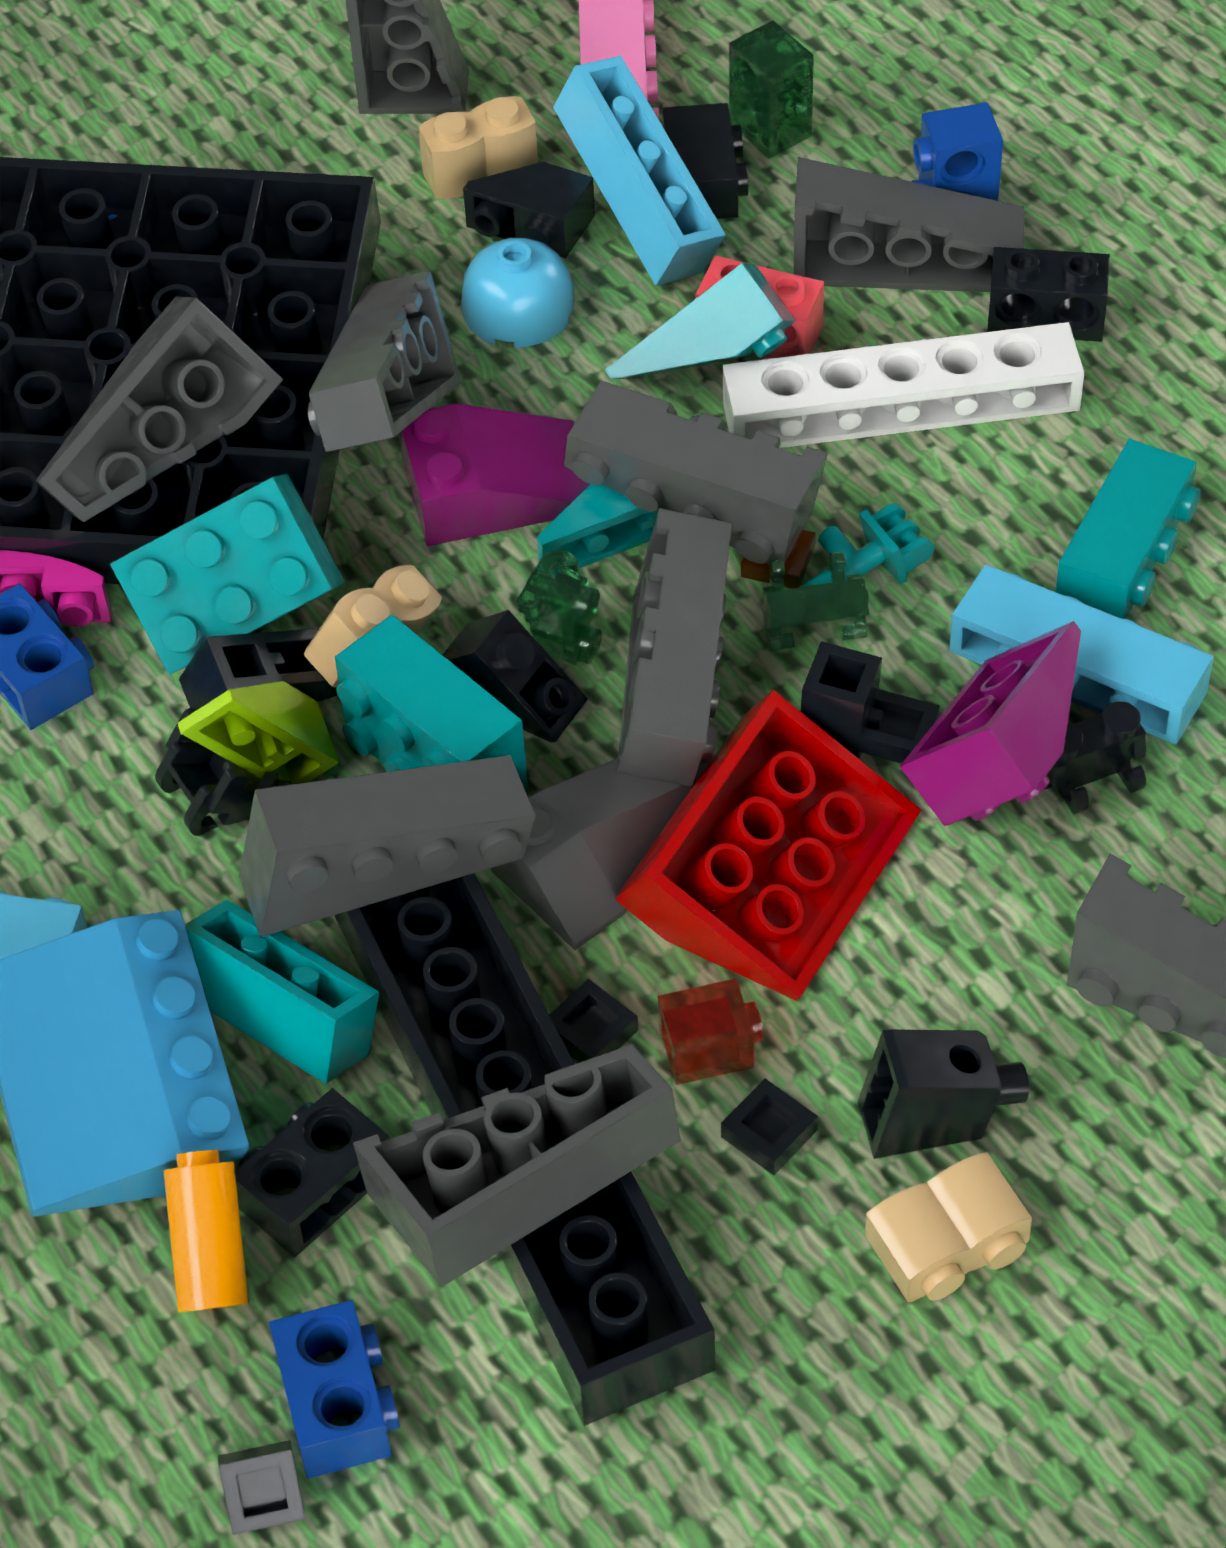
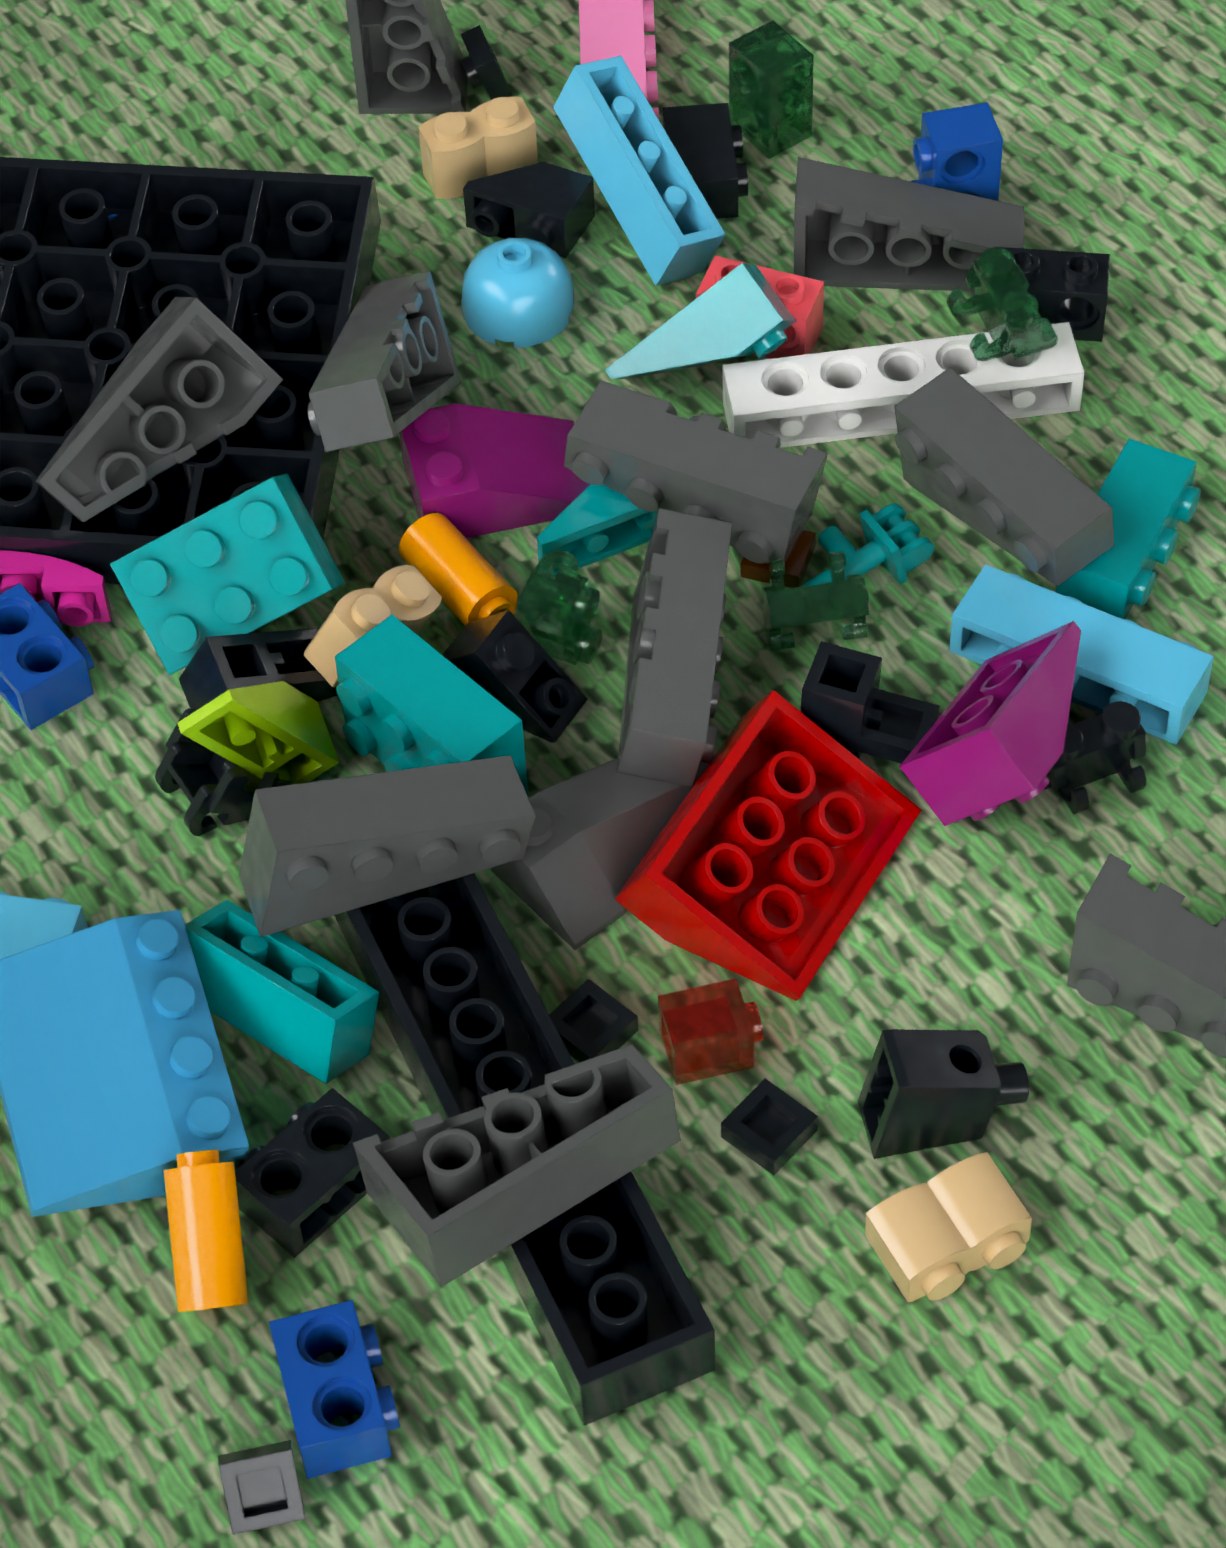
none -> light orange brick [399,513,518,626]
none -> black plate [460,25,512,100]
none -> dark grey wedge [894,367,1114,586]
none -> clear green piece [947,247,1058,361]

